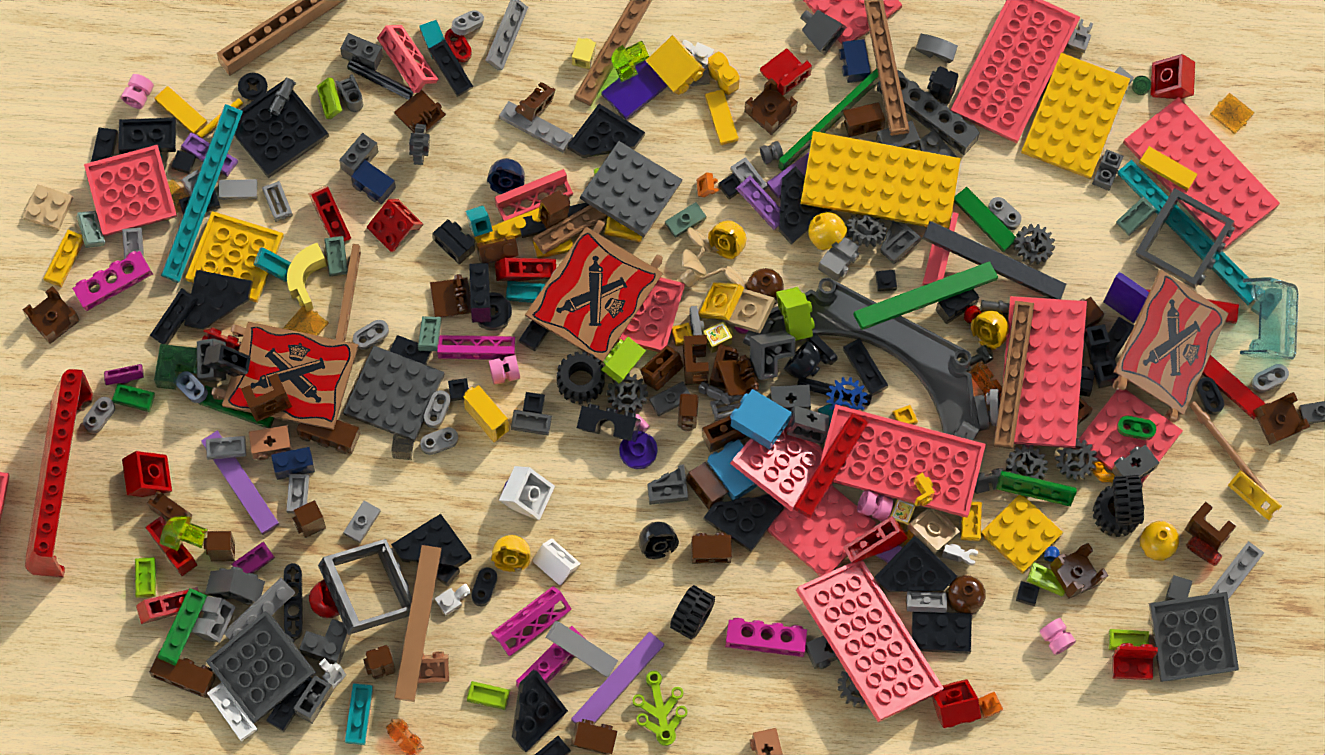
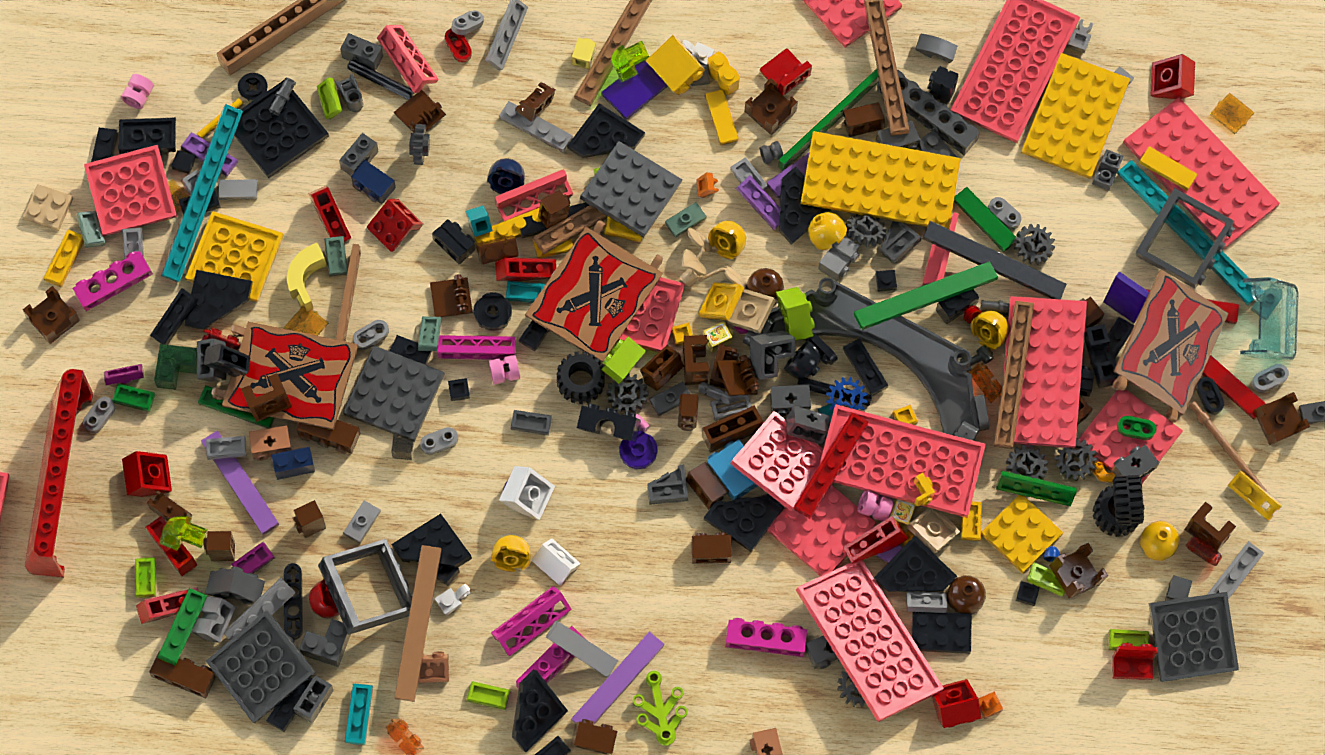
yellow tile [154,86,207,134] -> none
sand blue plate [176,371,208,403] -> none
white plate [207,683,257,742] -> none
teal tile [253,247,291,282] -> none
light grey tile [262,181,293,222] -> none
light grey plate [287,474,310,513] -> none
white plate [319,658,346,689] -> none
reddish brown brick [363,645,396,679] -> none
teal tile [419,19,445,59] -> none
light grey plate [424,390,451,428] -> none
black plate [429,40,473,97] -> none
yellow brick [463,385,509,443] -> none
black arch [469,263,491,323] -> none
black plate [471,567,497,606] -> none
black plate [523,392,545,414] -> none
black cylinder [639,522,679,559] -> none
black tyre [670,585,715,640] -> none
light grey plate [689,306,705,335] -> none
black tile [718,173,741,199] -> none
dark azure brick [730,389,792,450] -> none
dark grey torso [800,10,847,54] -> none
dark blue brick [839,39,871,83] -> none
white plate [942,544,978,566] -> none
dark grey hinge [974,468,1008,494] -> none
light grey plate [986,389,1000,426] -> none
bright pink wheel [1040,618,1076,655] -> none
sand green plate [1116,196,1157,236] -> none
clear green tile [1132,76,1151,95] -> none

